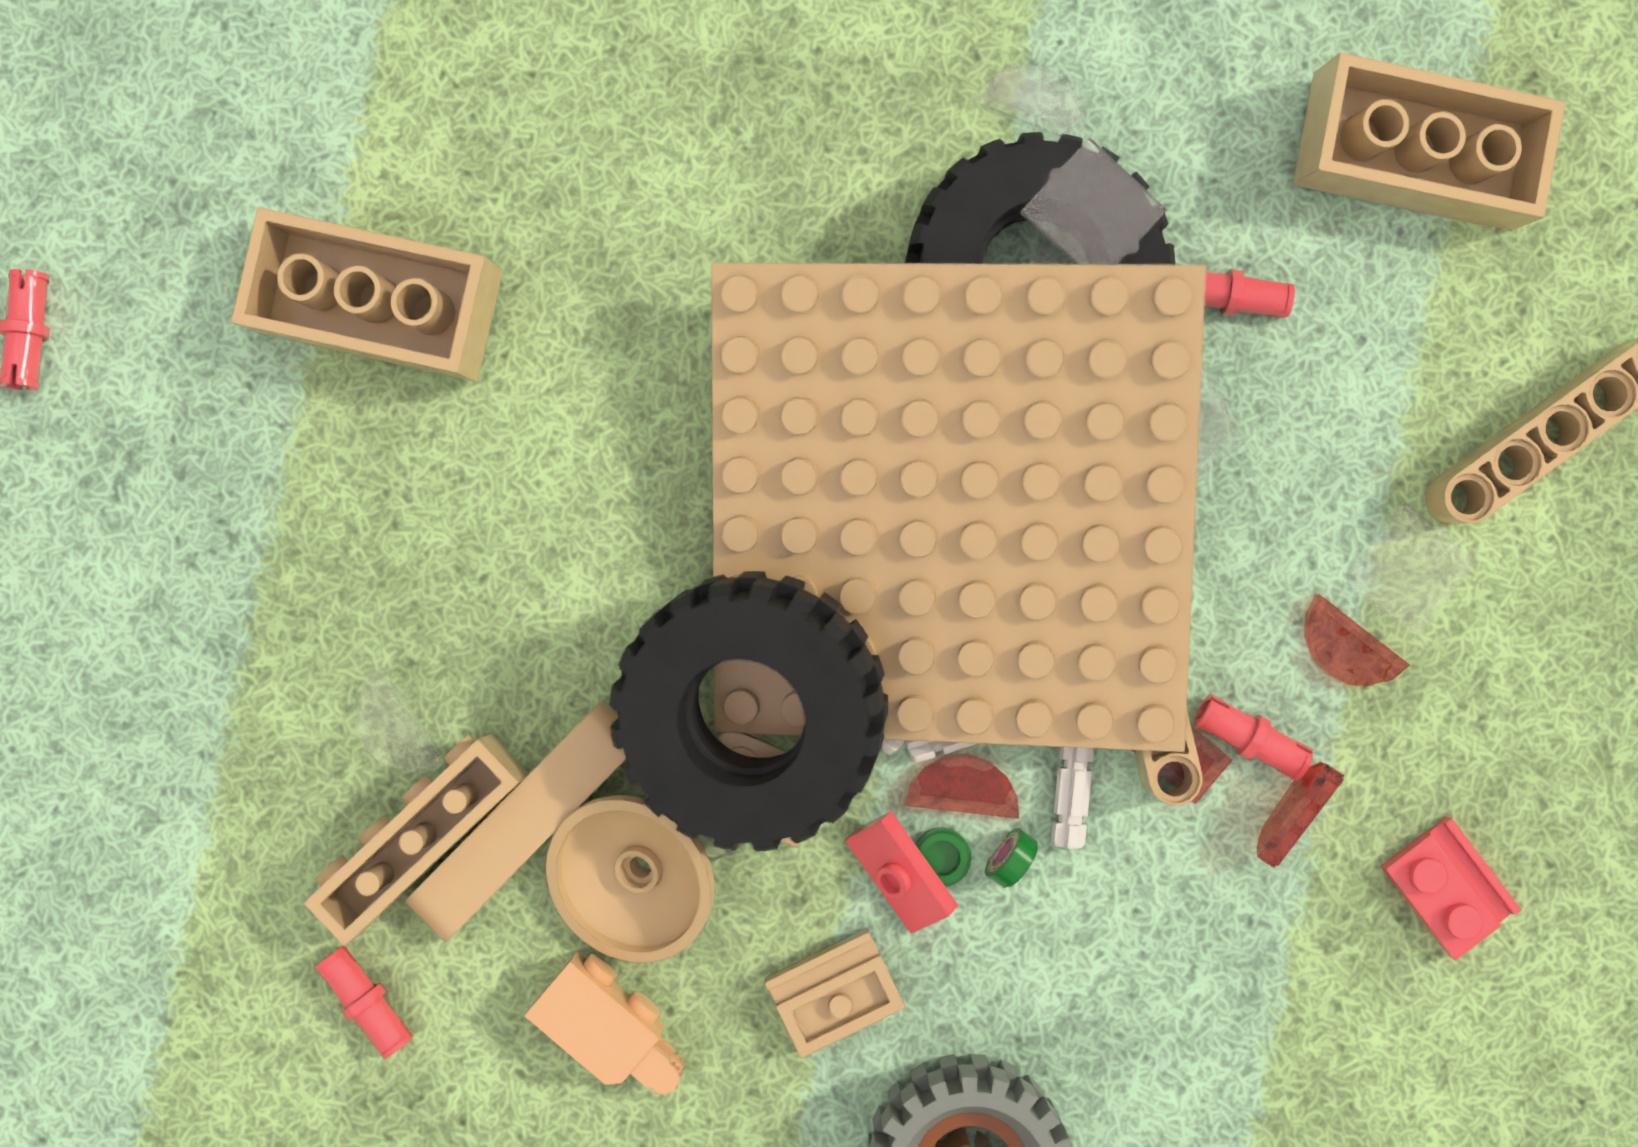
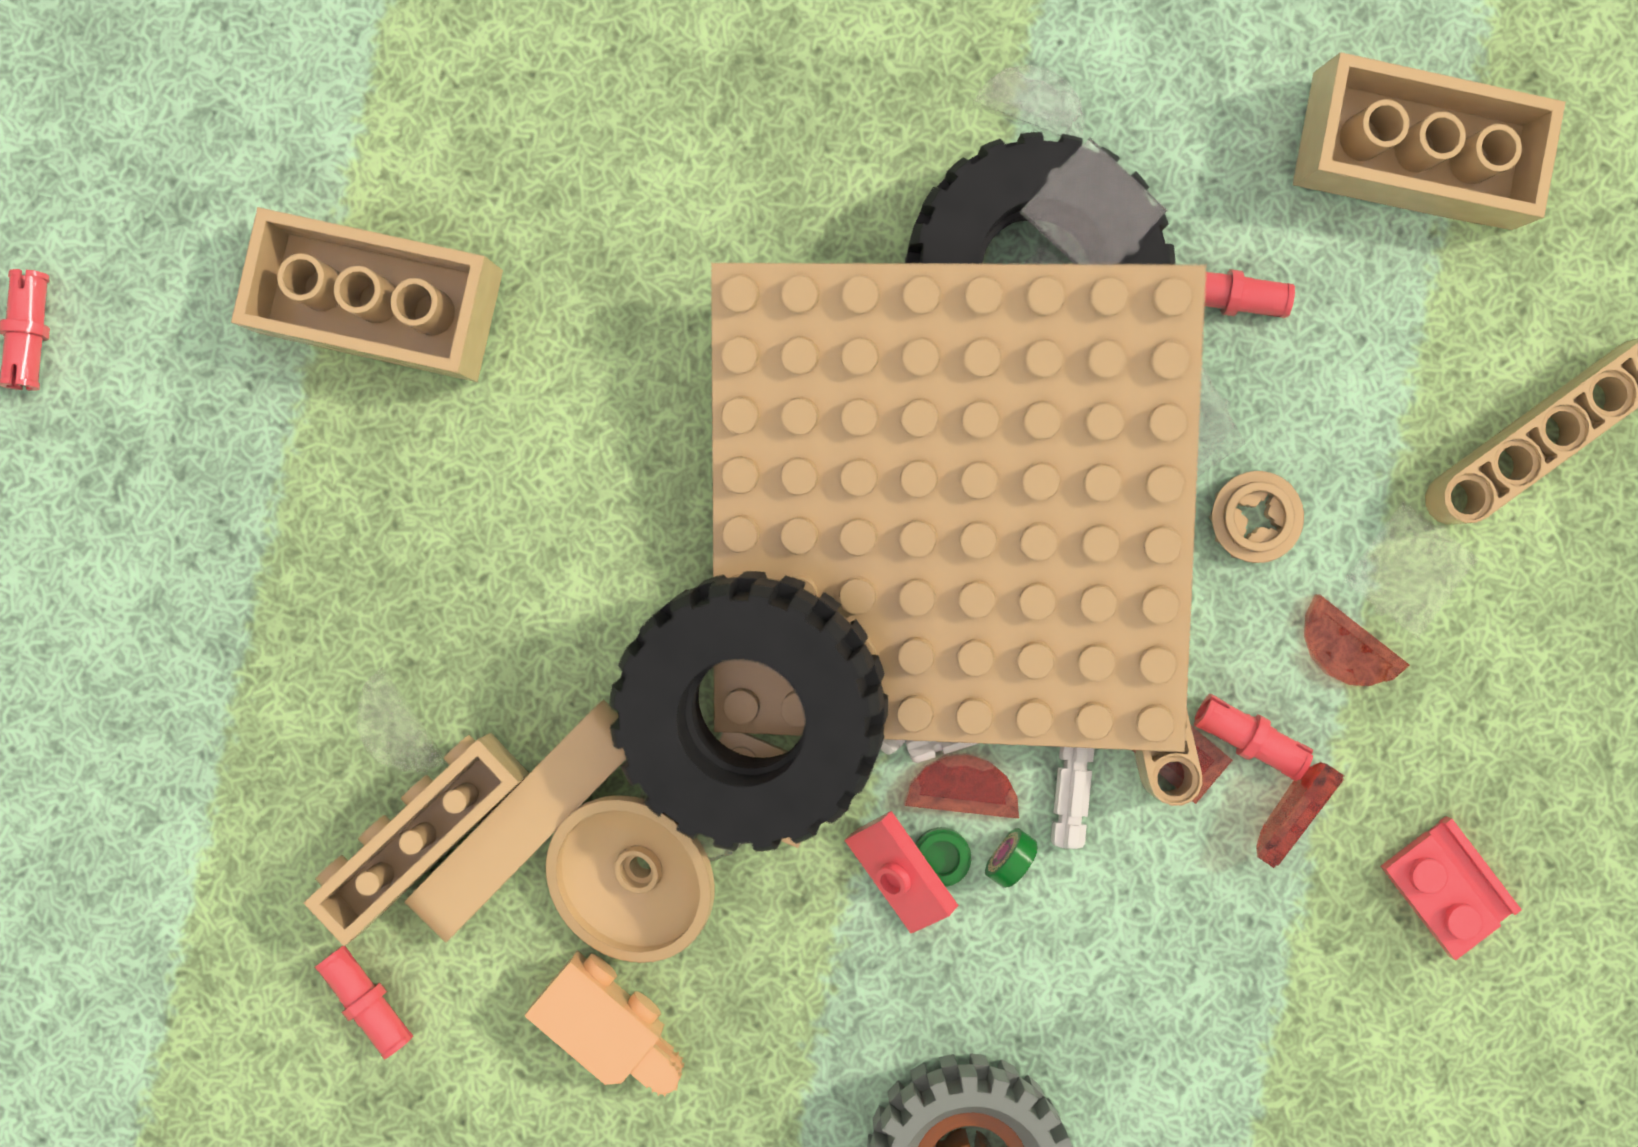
tan plate [764,928,905,1059] -> none
none -> tan gear [1209,471,1304,563]

